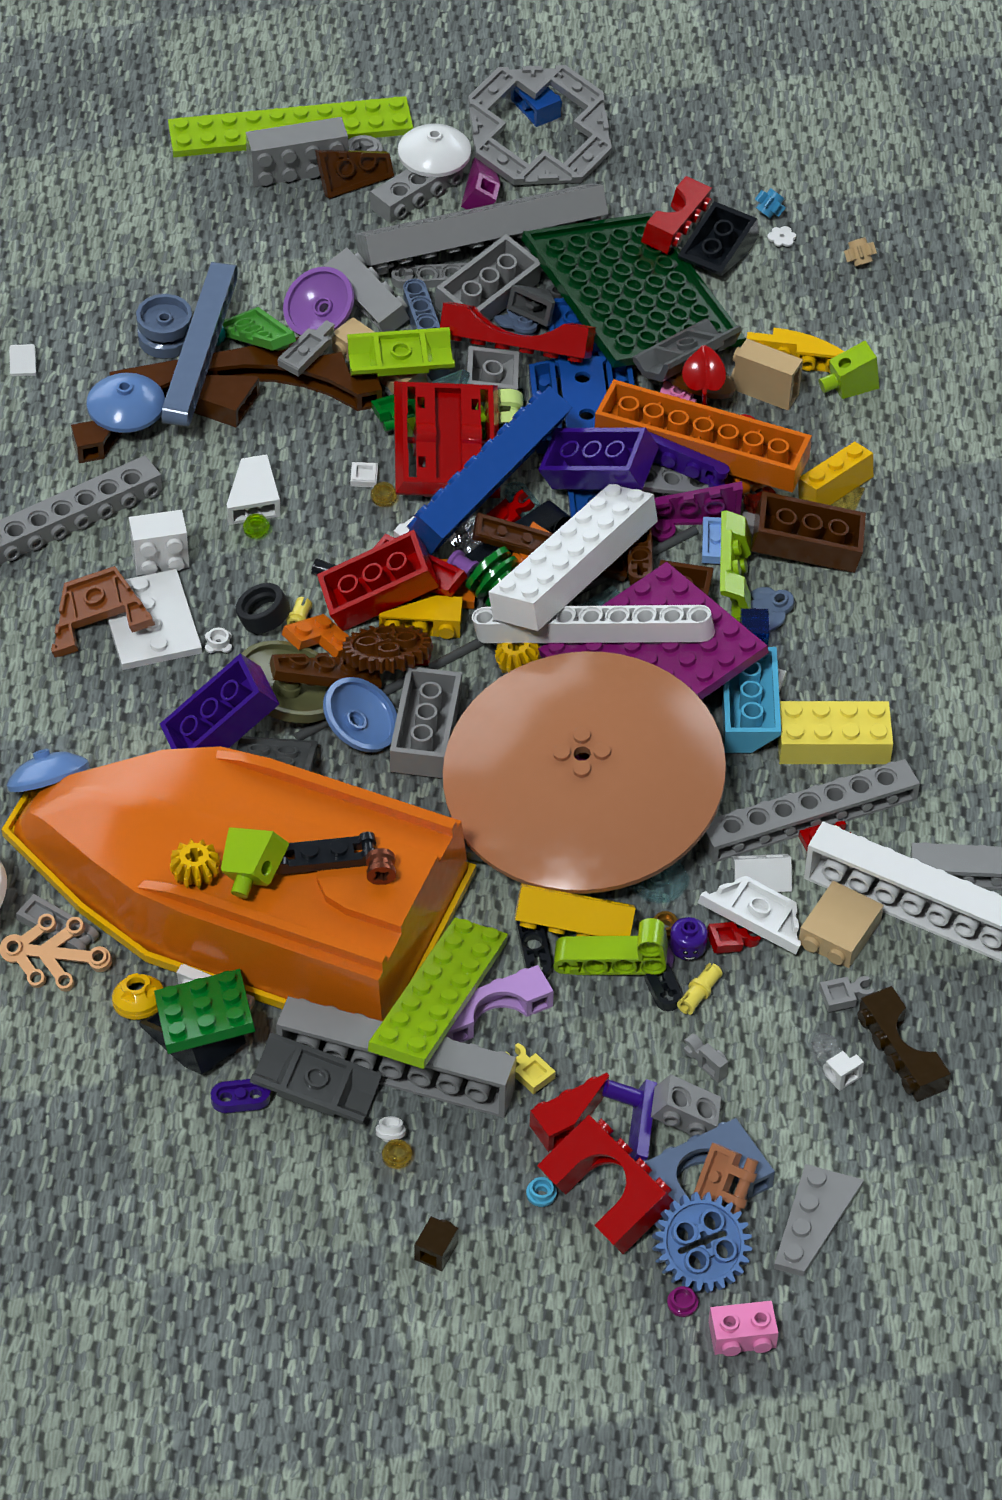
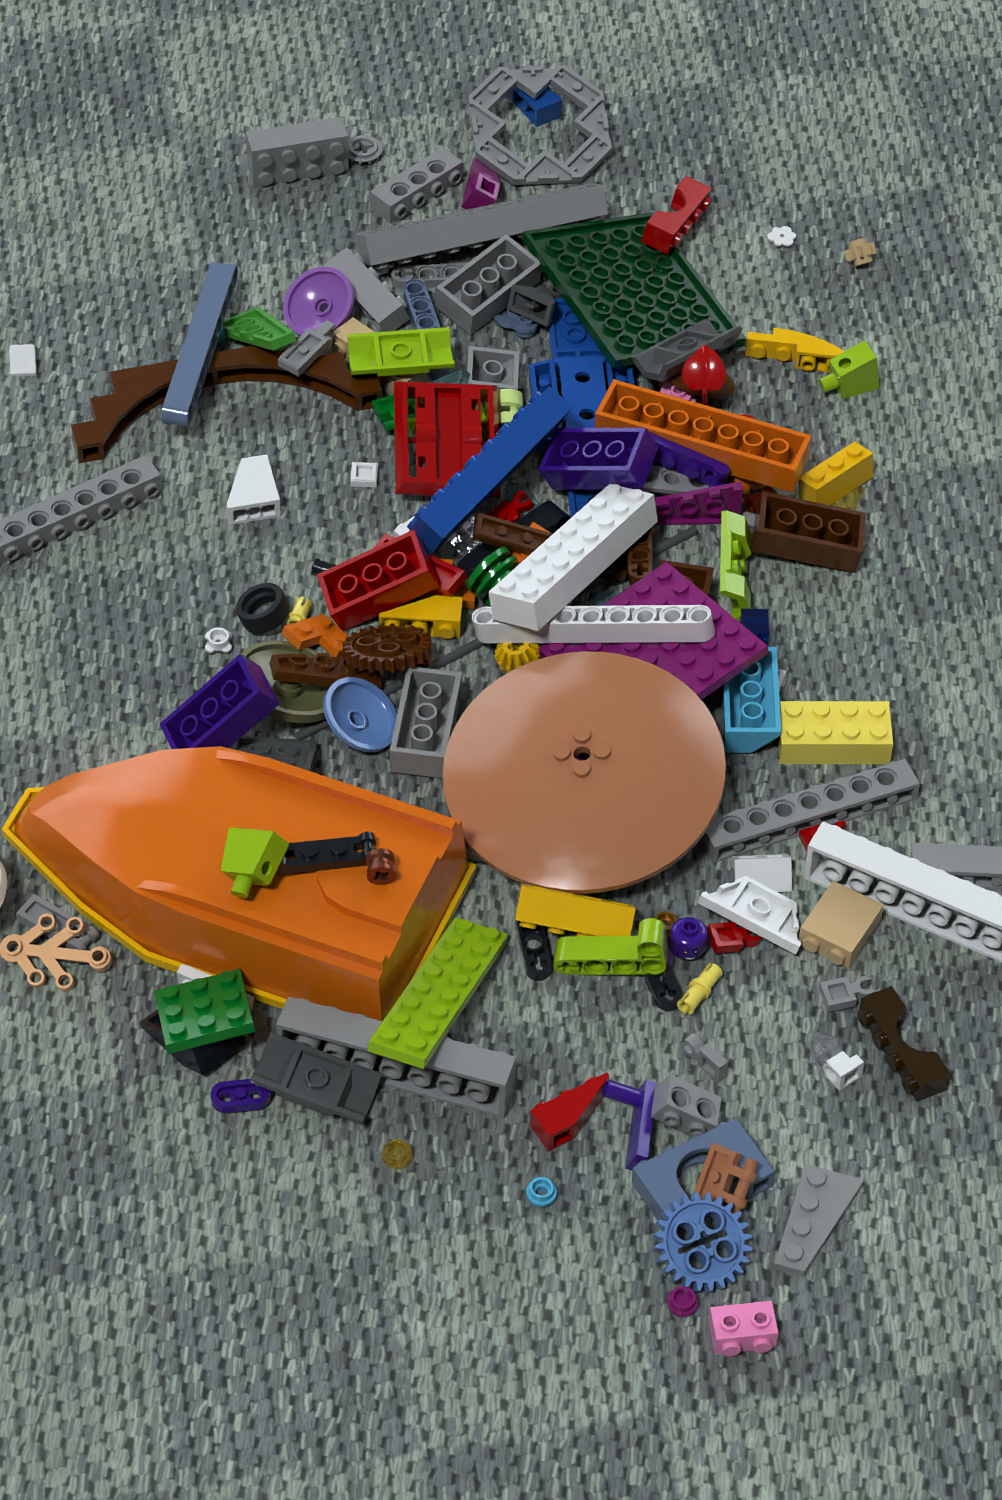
medium blue dish [7,749,90,792] -> none
dark orange wing [51,566,155,657] -> none
medium blue dish [87,373,165,433] -> none
white plate [107,569,202,670] -> none
yellow piece [112,973,163,1020] -> none
white piece [129,510,189,575] -> none
sand blue wheel [136,294,192,359] -> none
lime plate [168,96,413,158] -> none
yellow gear [170,839,220,889] -> none
reddish brown slope [194,375,260,428] -> none
clear neon green plate [243,514,270,538] -> none
reddish brown wing [315,150,394,198] -> none
clear yellow plate [371,482,397,506] -> none
white plate [376,1116,406,1143] -> none
white dish [398,124,471,177] -> none
dark brown brick [414,1216,459,1271] -> none
red arch [440,302,596,362] -> none
lavender arch [446,965,554,1042] -> none
medium lavender bush [447,550,479,582] -> none
light yellow plate [506,1043,556,1095] -> none
red arch [537,1115,674,1254] -> none
clear light blue tile [632,860,688,903] -> none
magenta plate [652,519,676,542] -> none
black slope [678,201,759,276] -> none
light blue plate [702,517,721,564] -> none
tan brick [731,339,803,411] -> none
sand blue plate [747,587,795,632] -> none
dark azure gear [755,188,786,219] -> none

